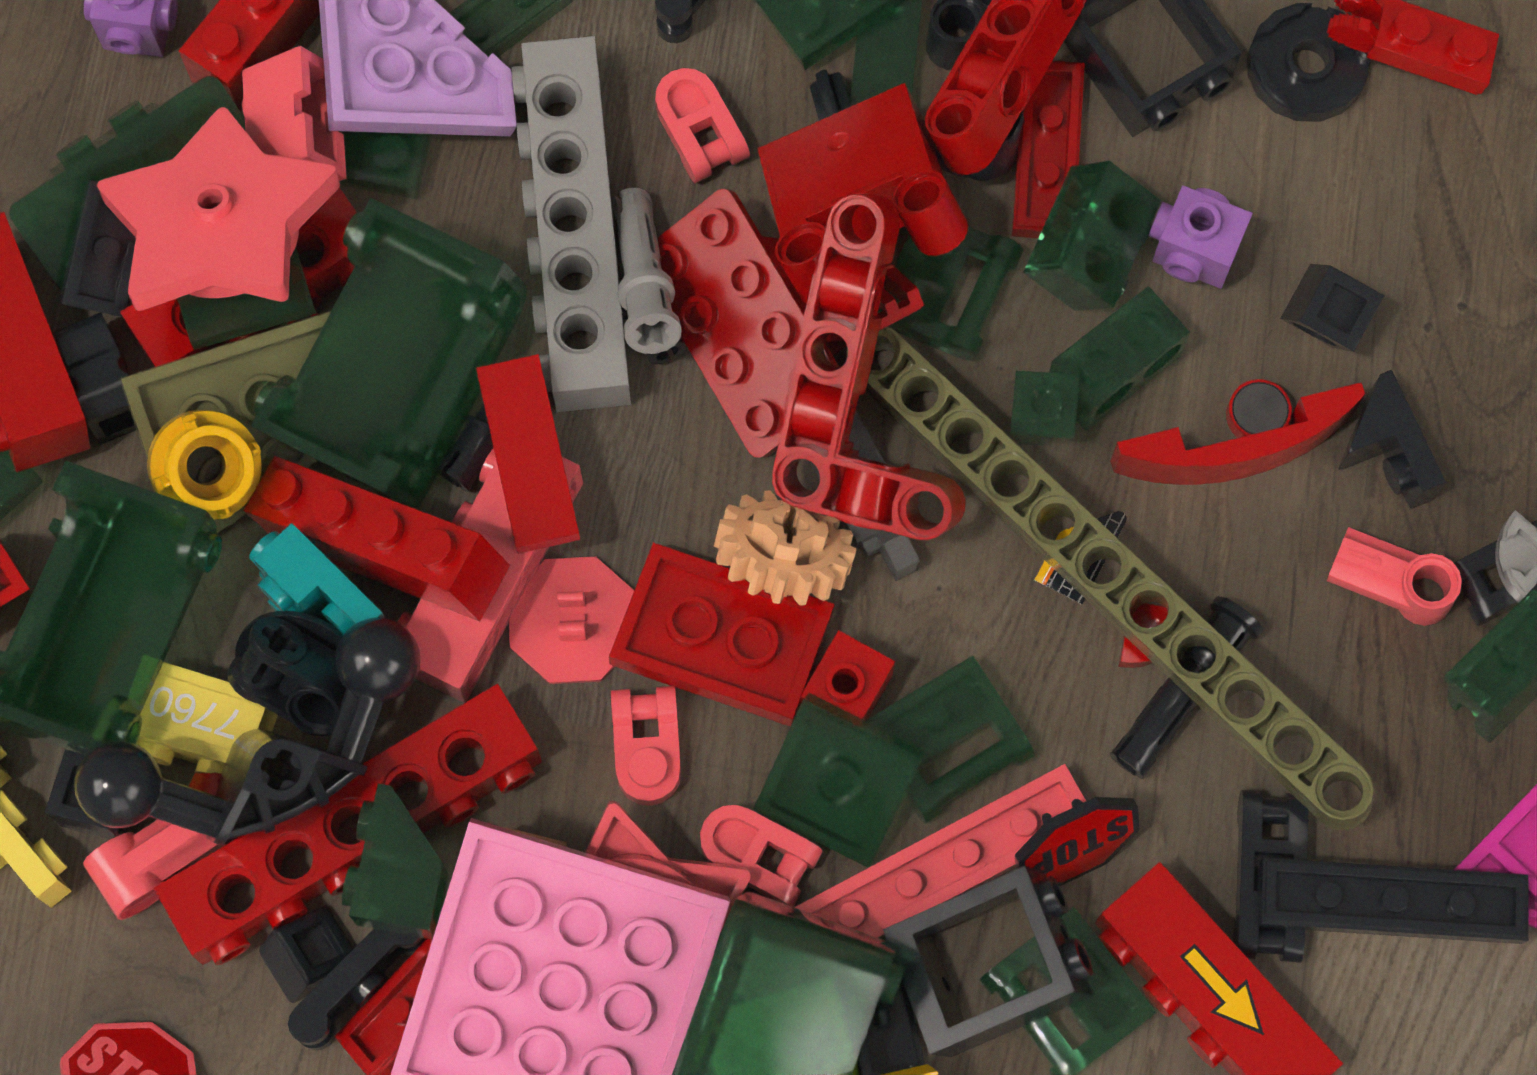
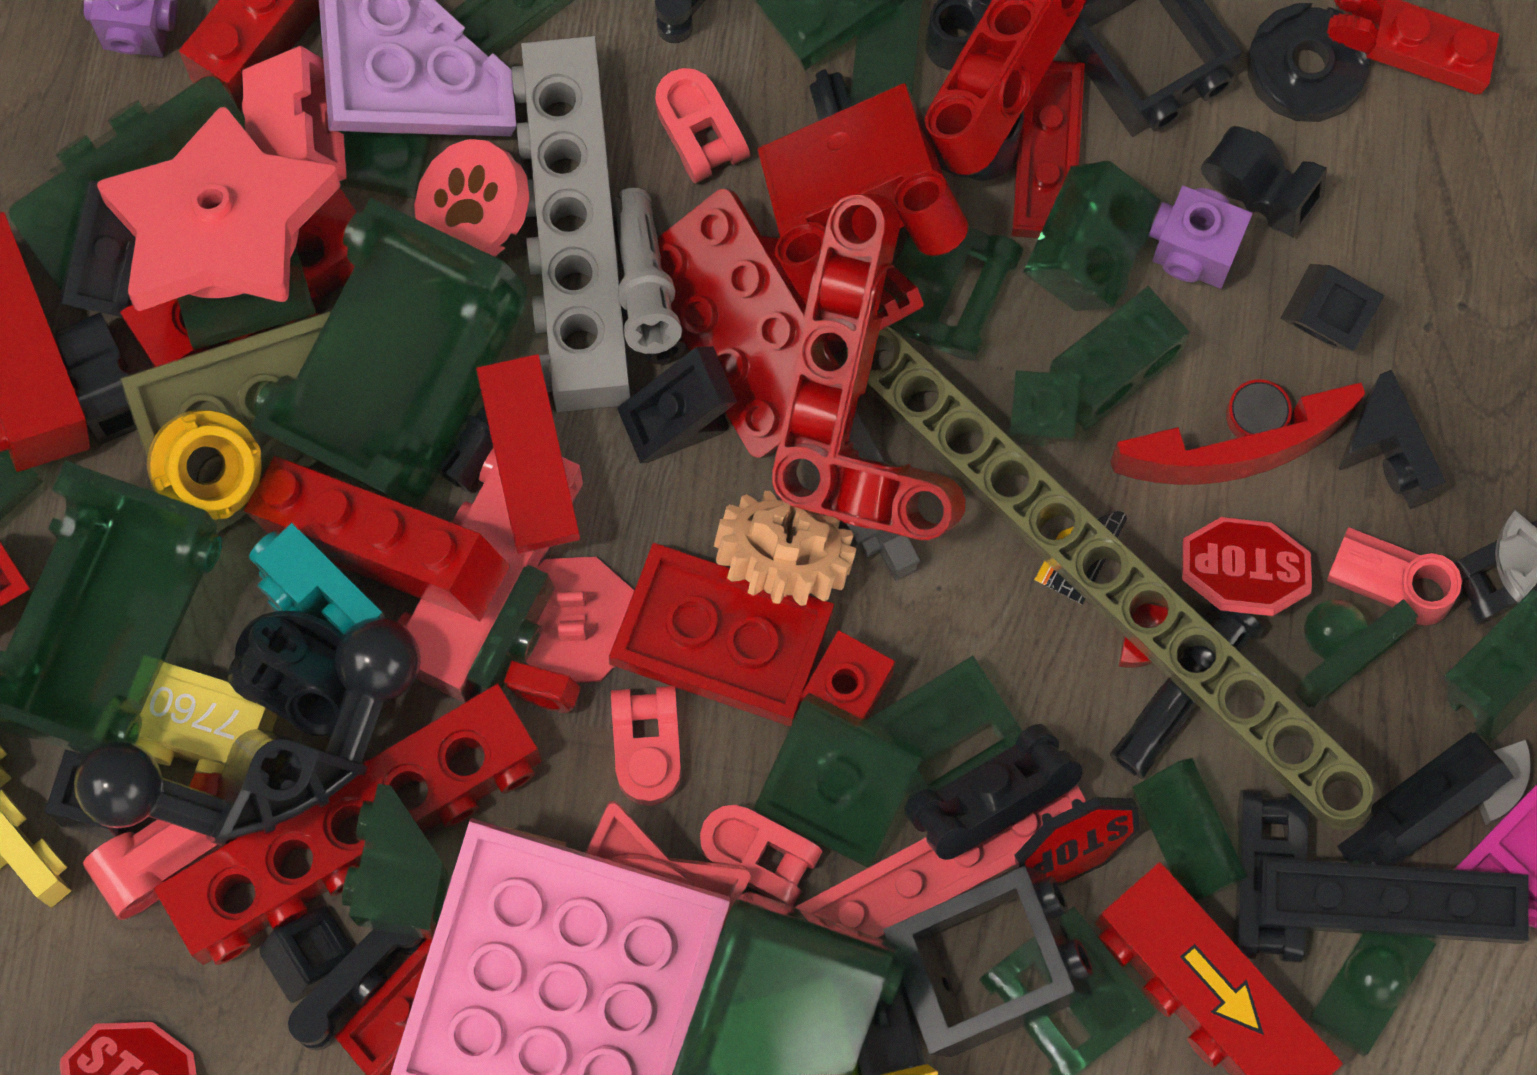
none -> coral tile [414,139,530,264]
none -> clear green plate [467,565,555,693]
none -> red tile [504,661,581,713]
none -> black slope [617,346,737,463]
none -> black plate [904,724,1082,860]
none -> clear green plate [1132,758,1247,903]
none -> piece [1182,517,1312,616]
none -> black leg [1201,126,1327,238]
none -> clear green tile [1295,599,1418,708]
none -> clear green tile [1307,934,1436,1057]
none -> black hinge [1337,732,1514,866]
none -> light grey tile [1478,740,1531,825]

